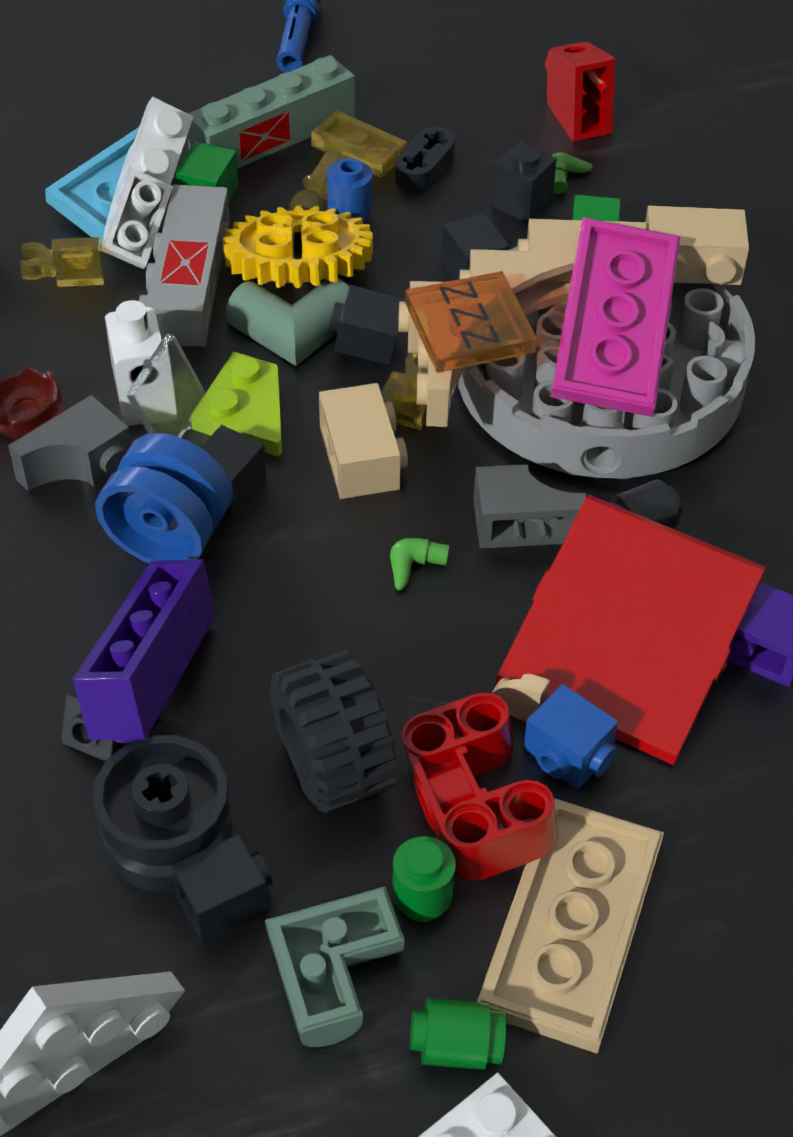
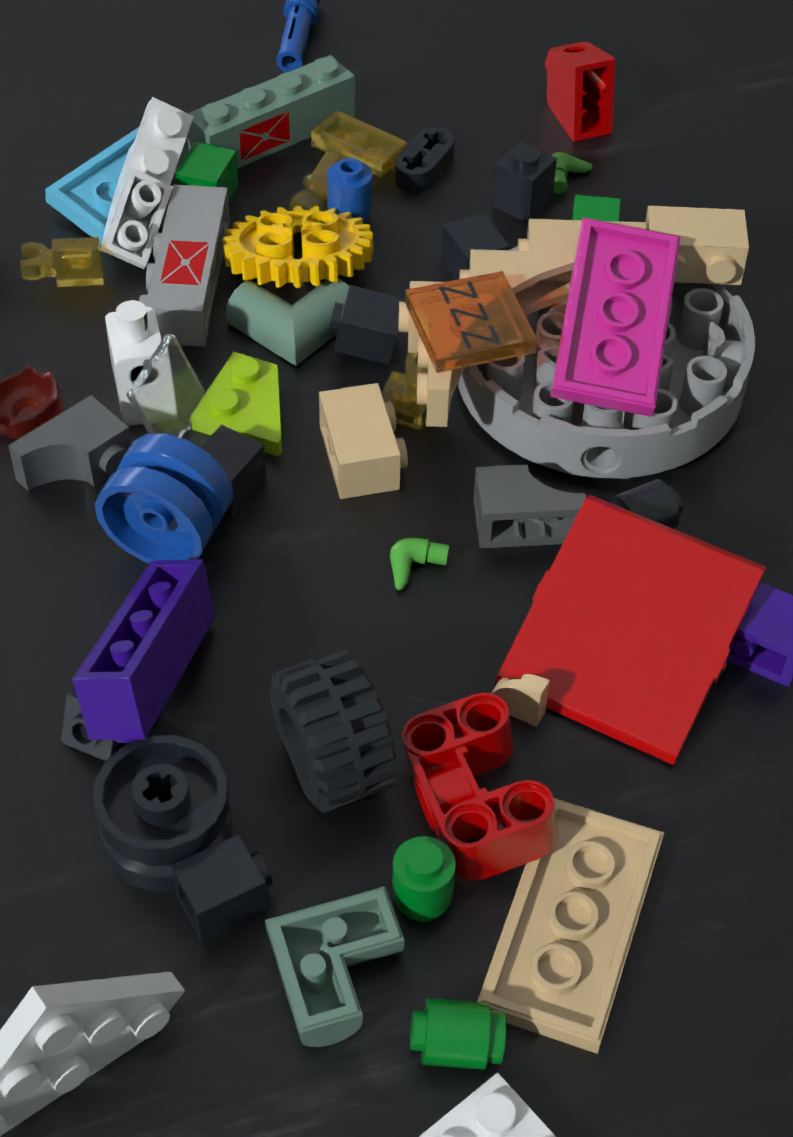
blue brick [523,684,618,790] -> none

